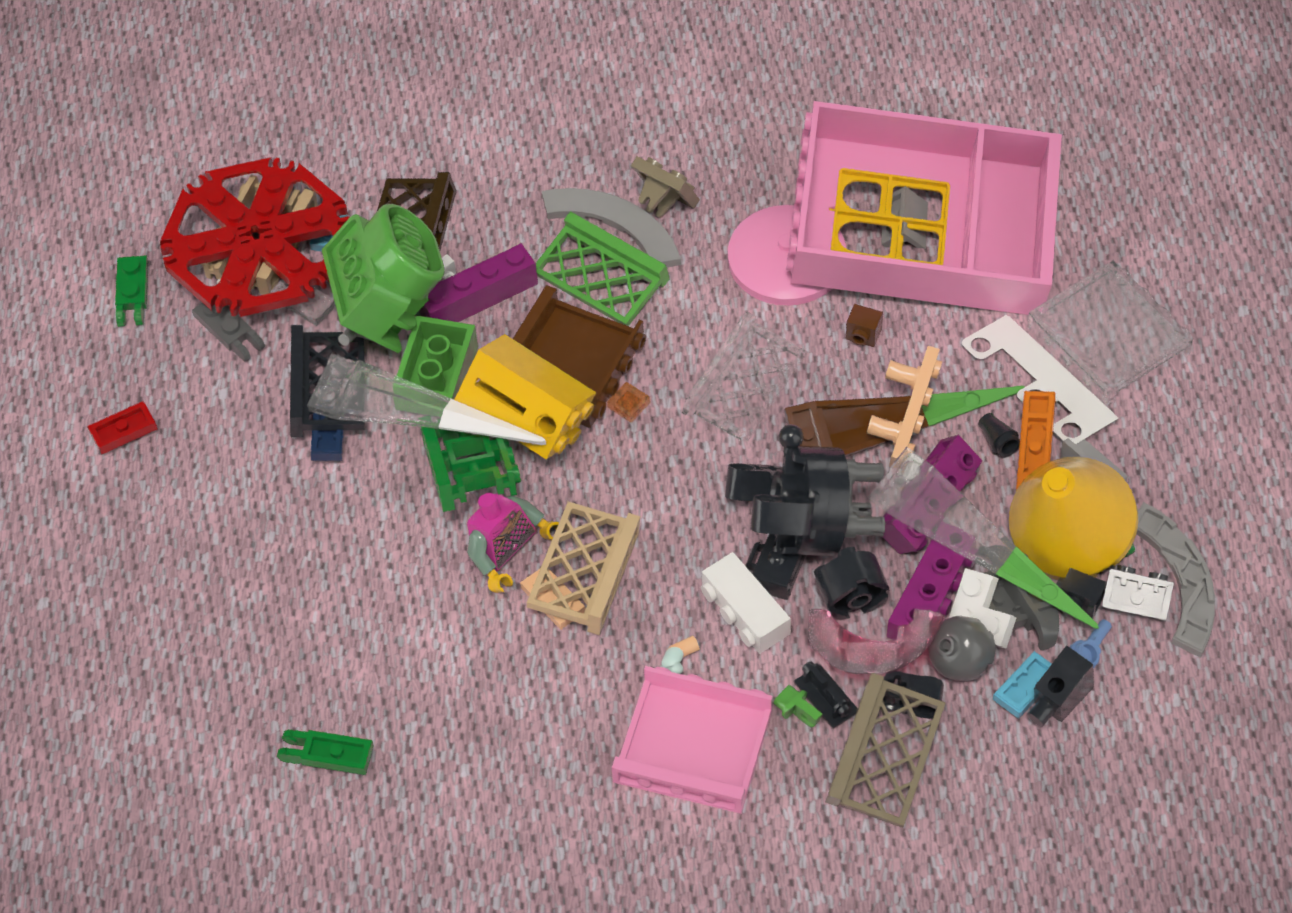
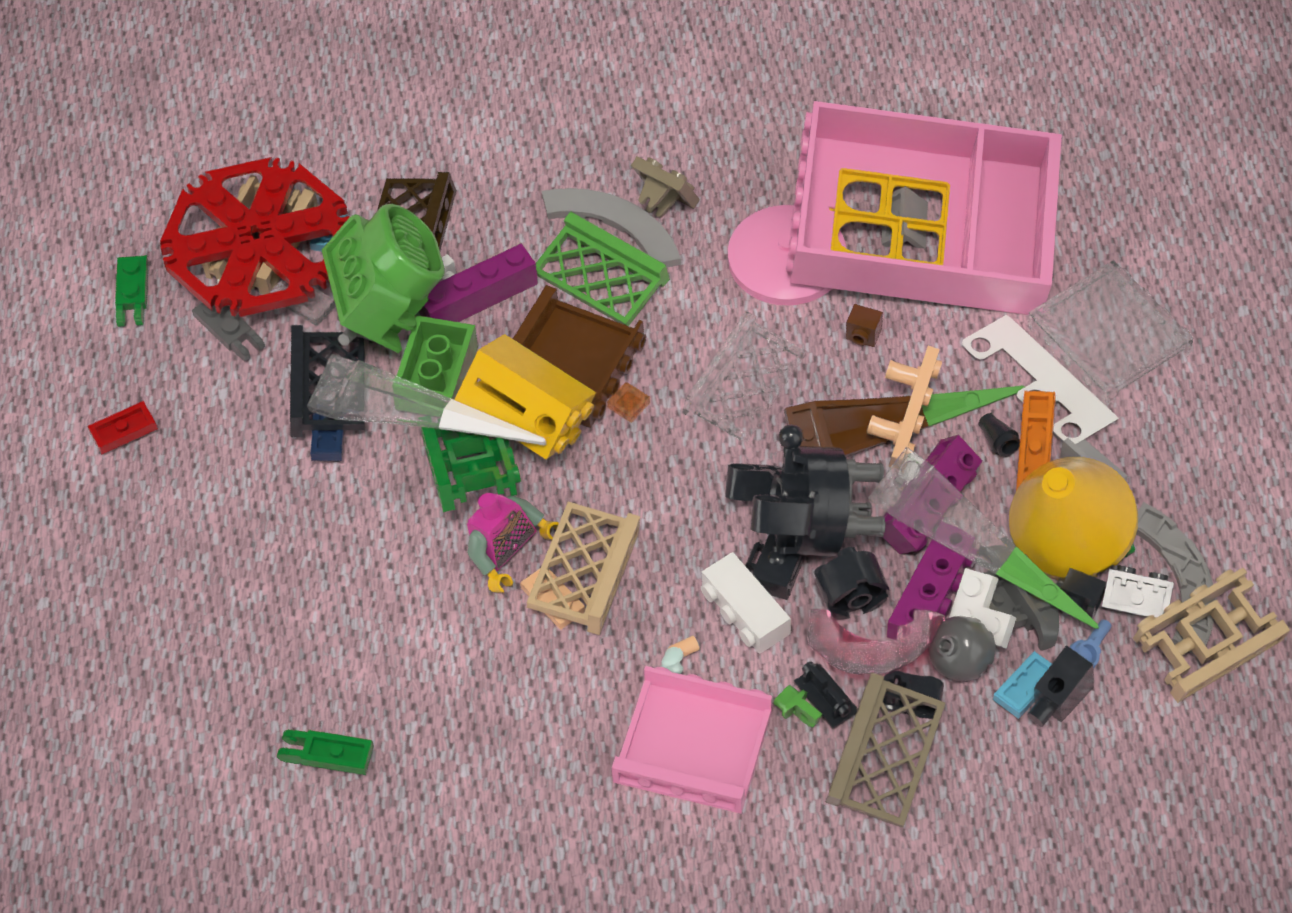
none -> tan fence [1133,567,1290,703]

